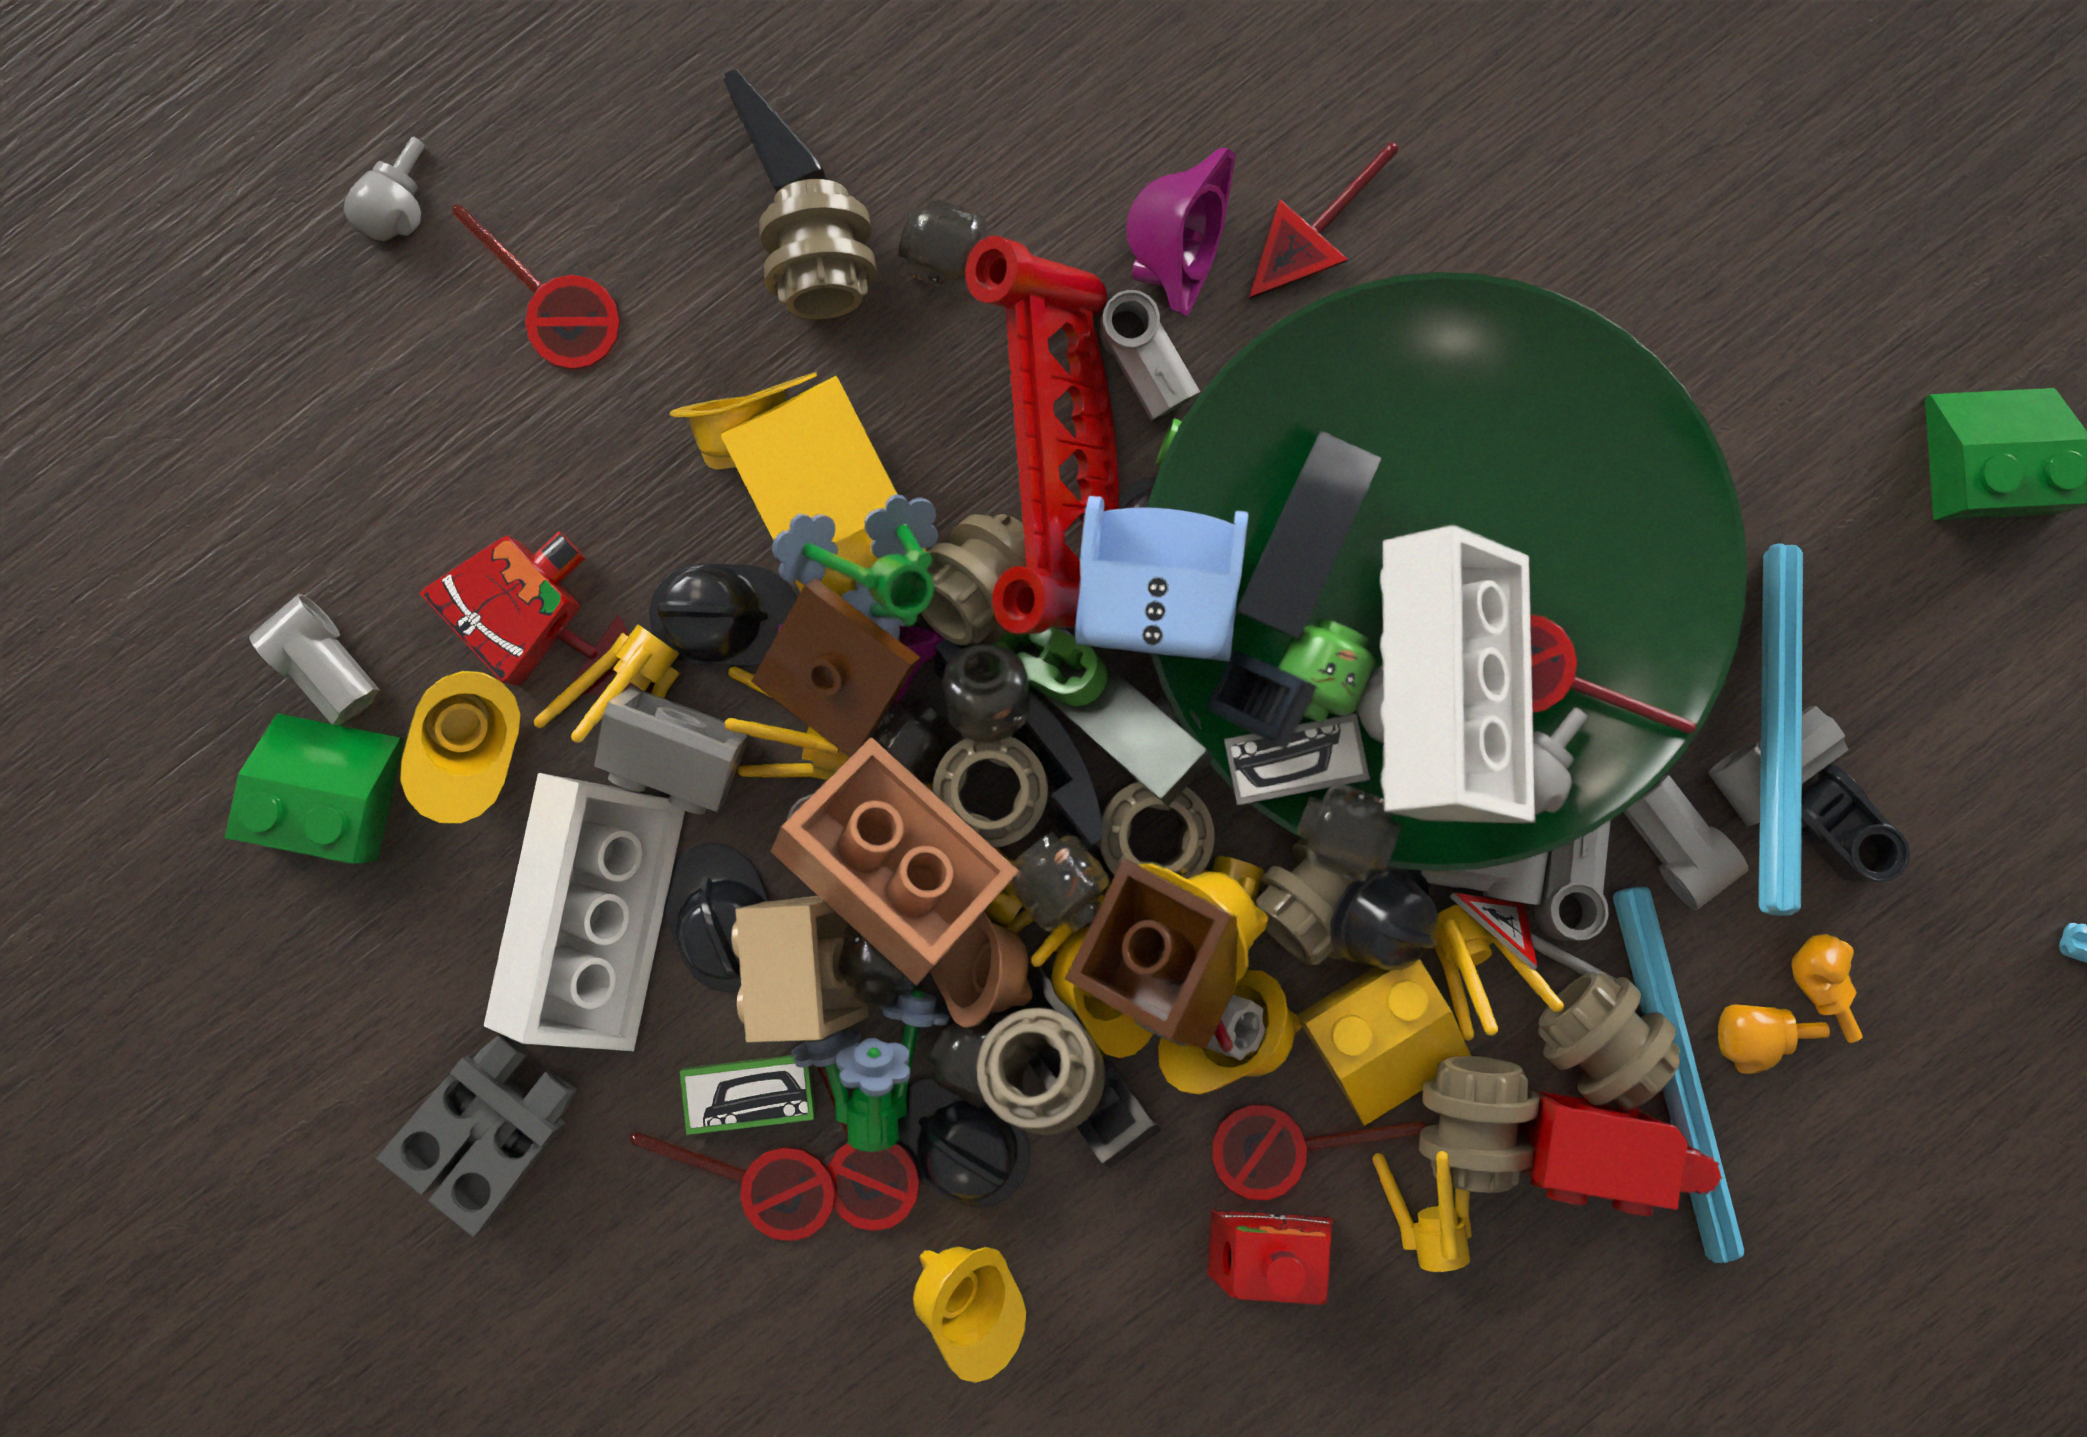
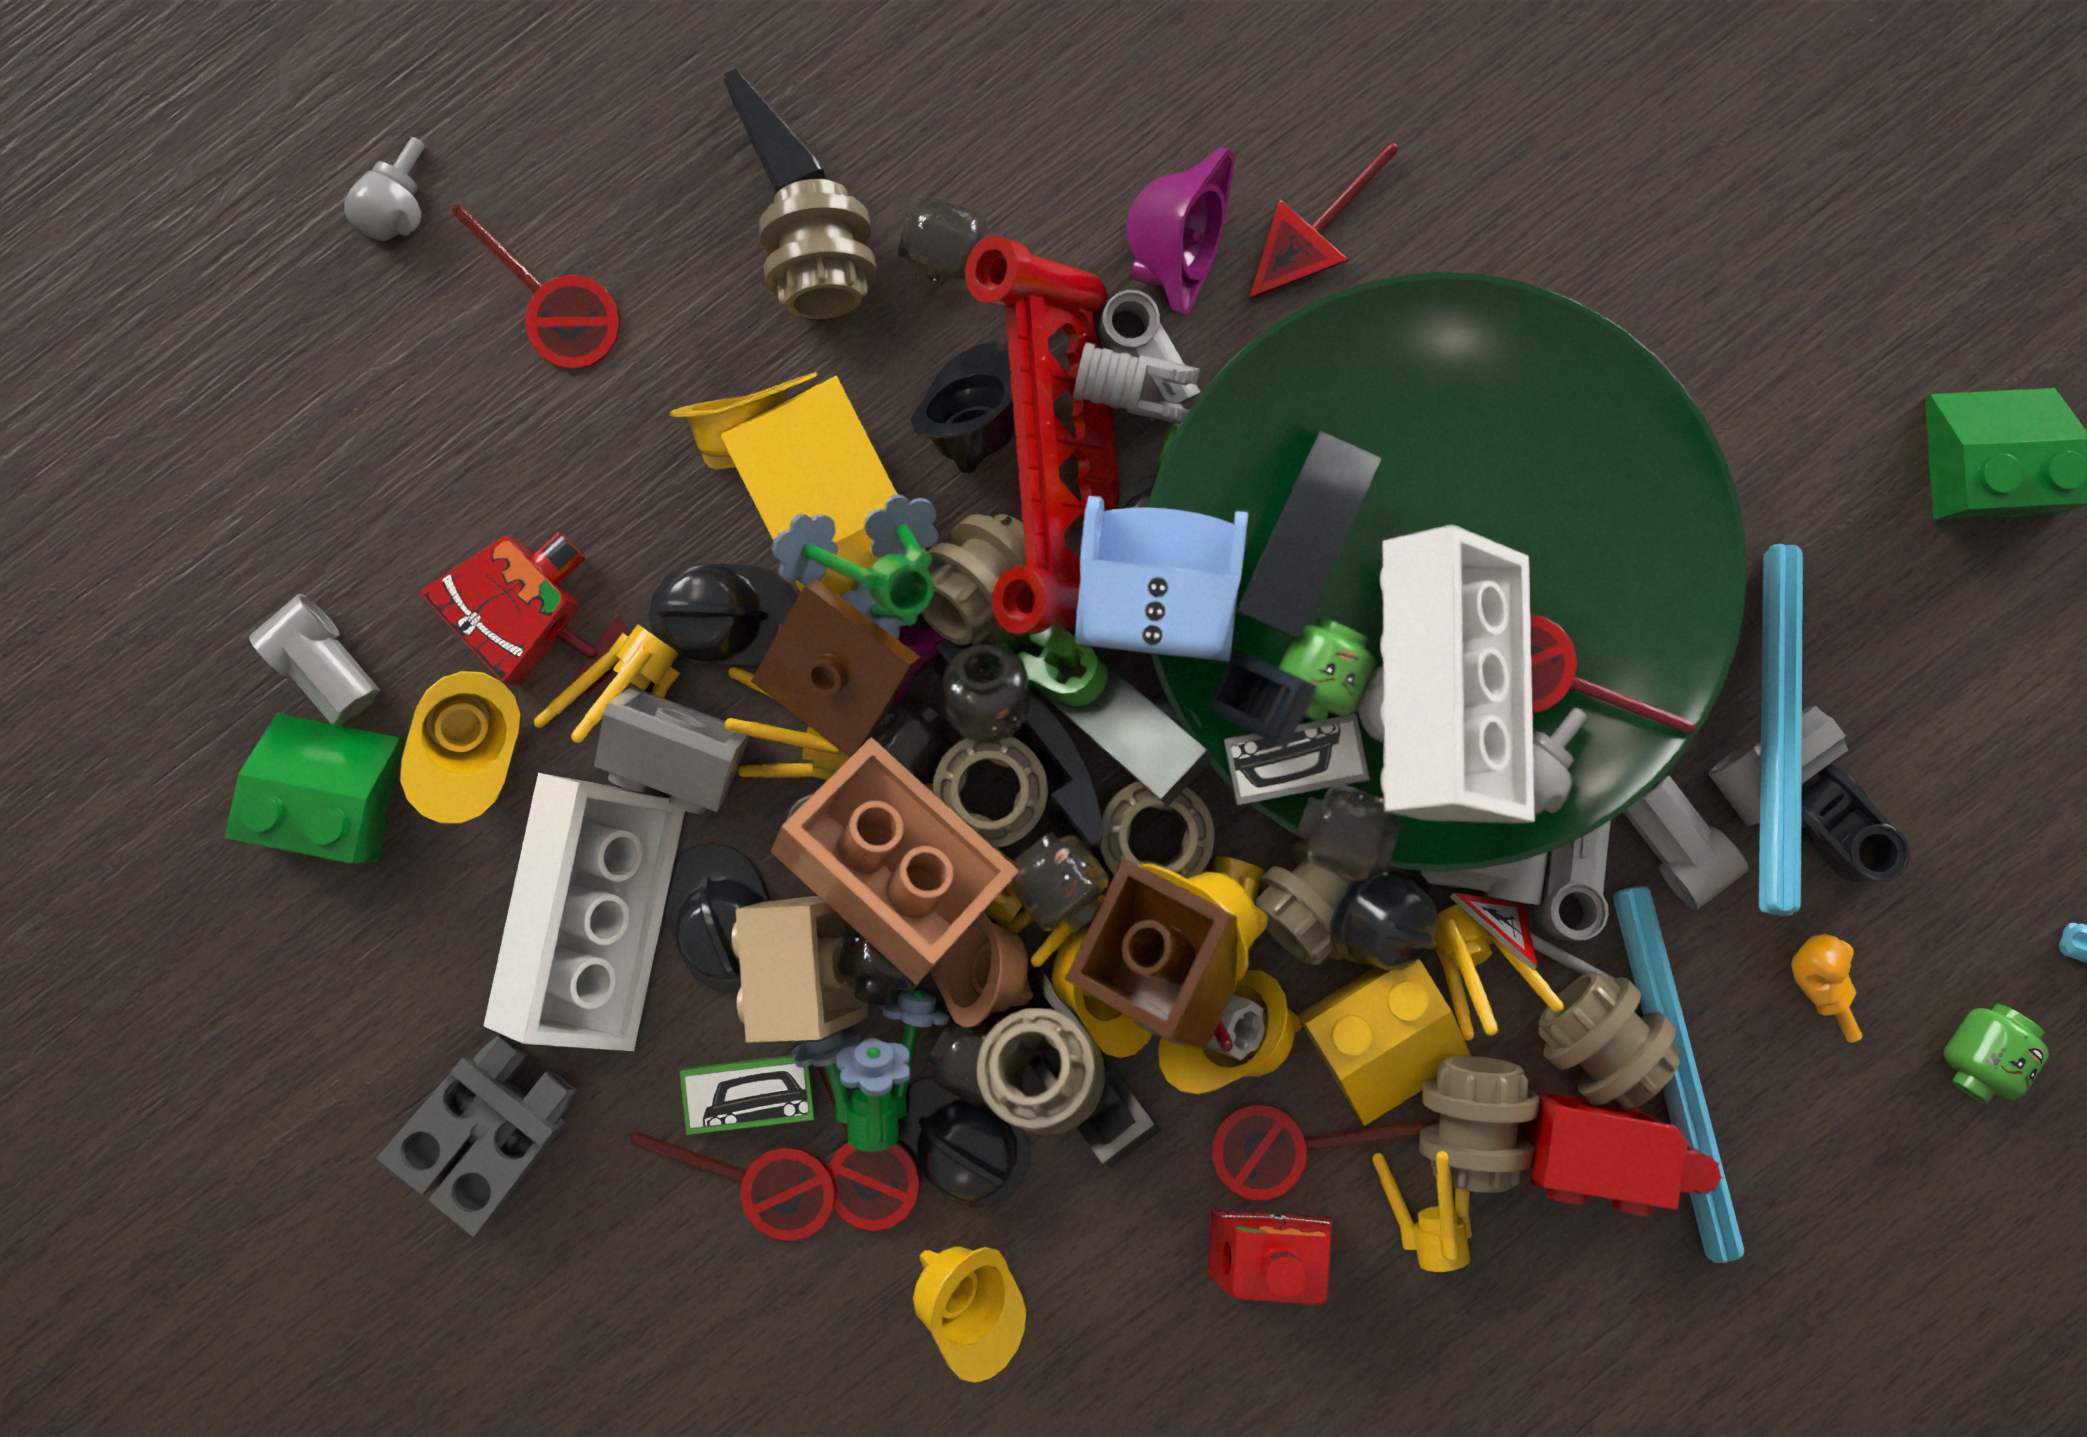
light orange piece [1718,1004,1830,1074] -> none
none -> black piece [911,341,1015,473]
none -> light grey hinge [1073,342,1200,425]
none -> bright green head [1944,1004,2049,1104]

